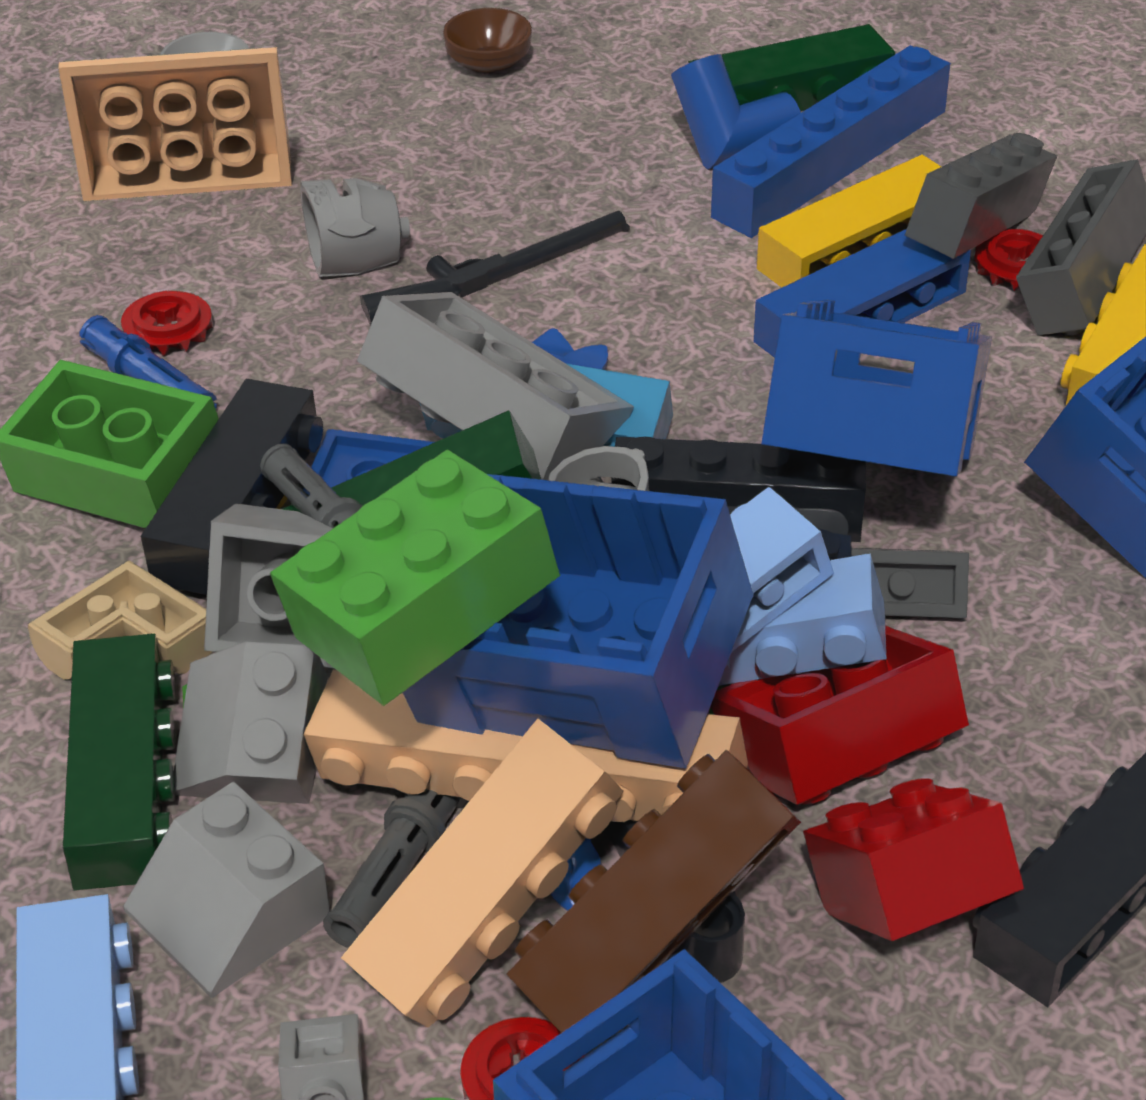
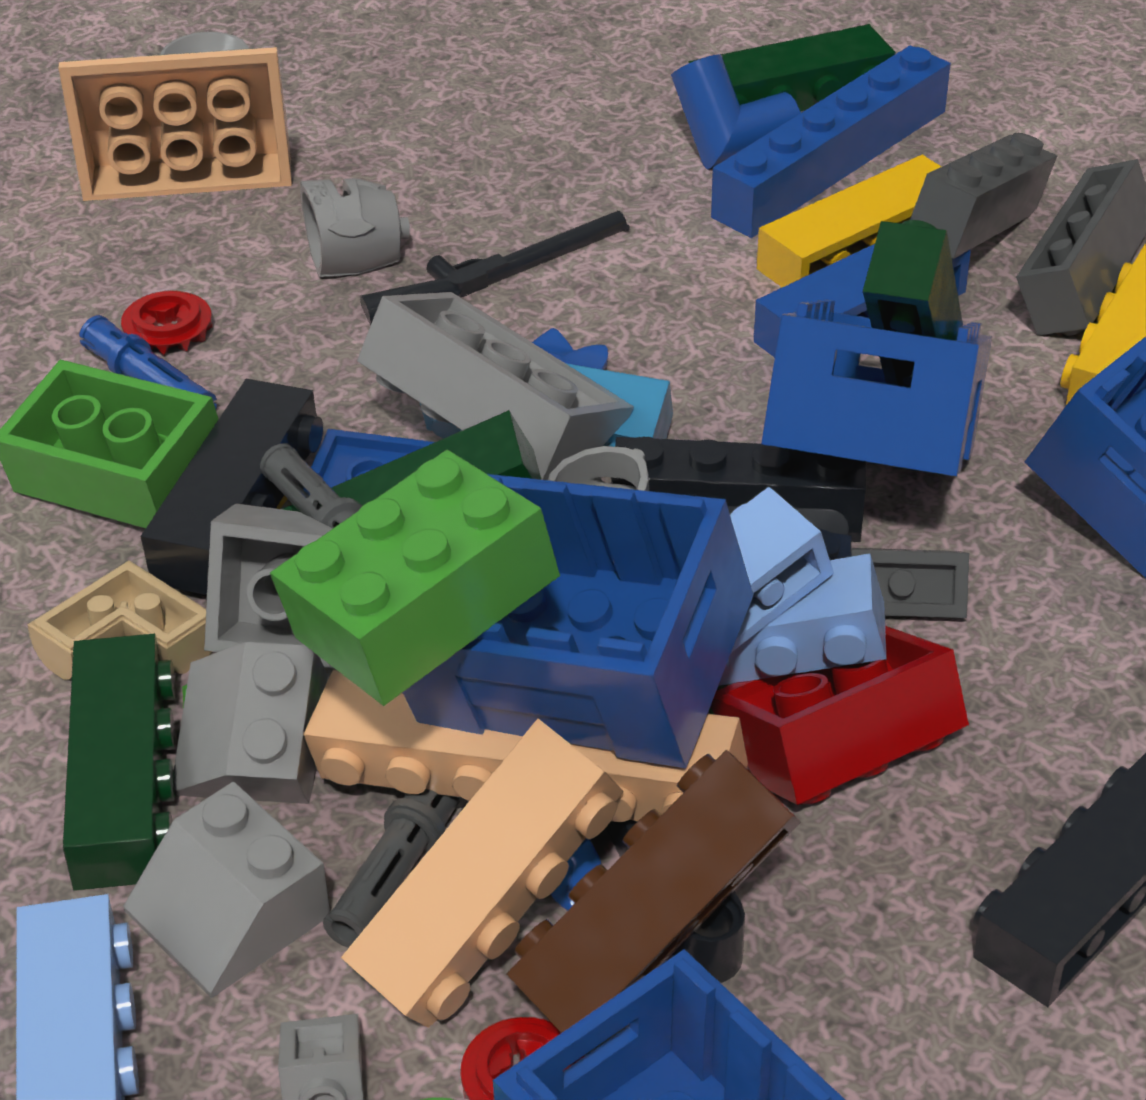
reddish brown piece [443,8,532,74] -> none
red brick [803,778,1024,941] -> none
red gear [974,229,1043,291] -> none
none -> dark green brick [862,220,963,387]

